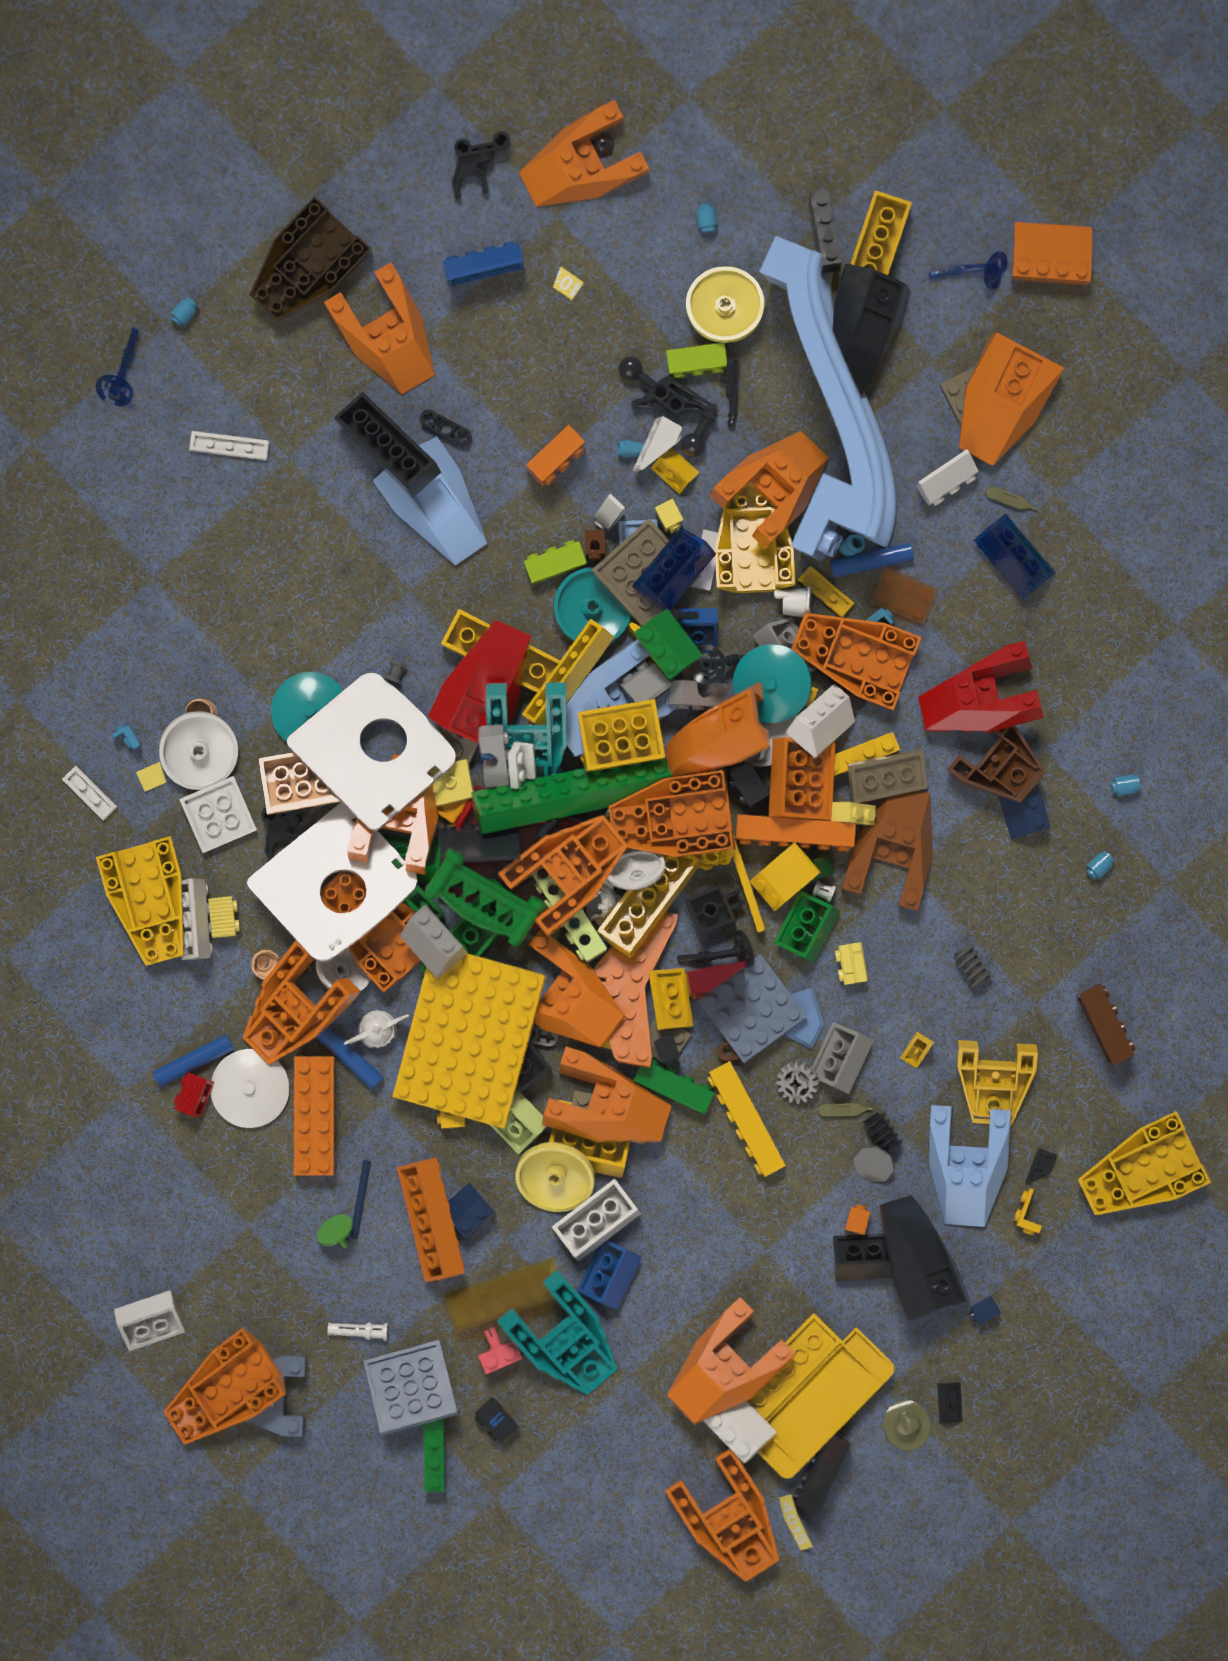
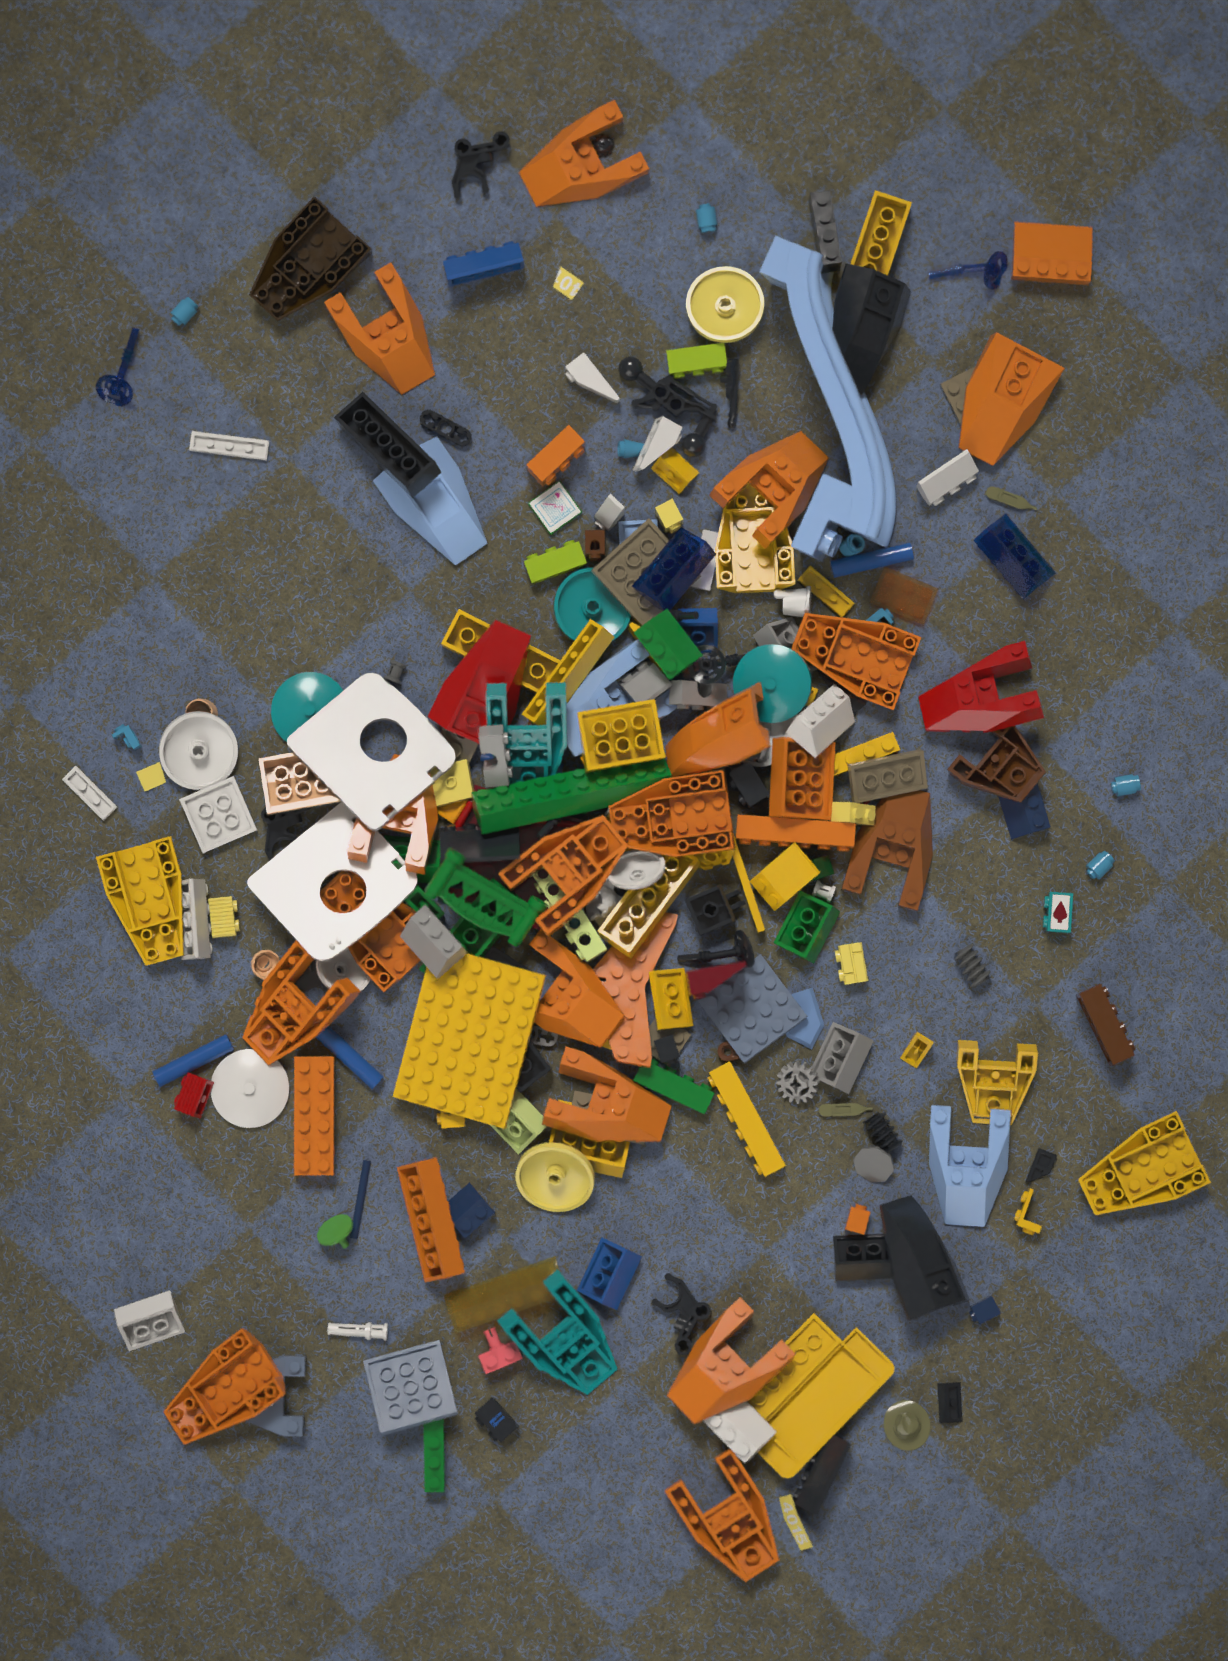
white helmet [344,1010,409,1049] -> none
white bracket [508,742,536,789] -> none
white brick [552,1179,641,1262] -> none
none -> white tile [528,480,582,535]
none -> white slope [565,353,620,403]
none -> black piece [652,1273,712,1355]
none -> brick [1042,892,1073,933]

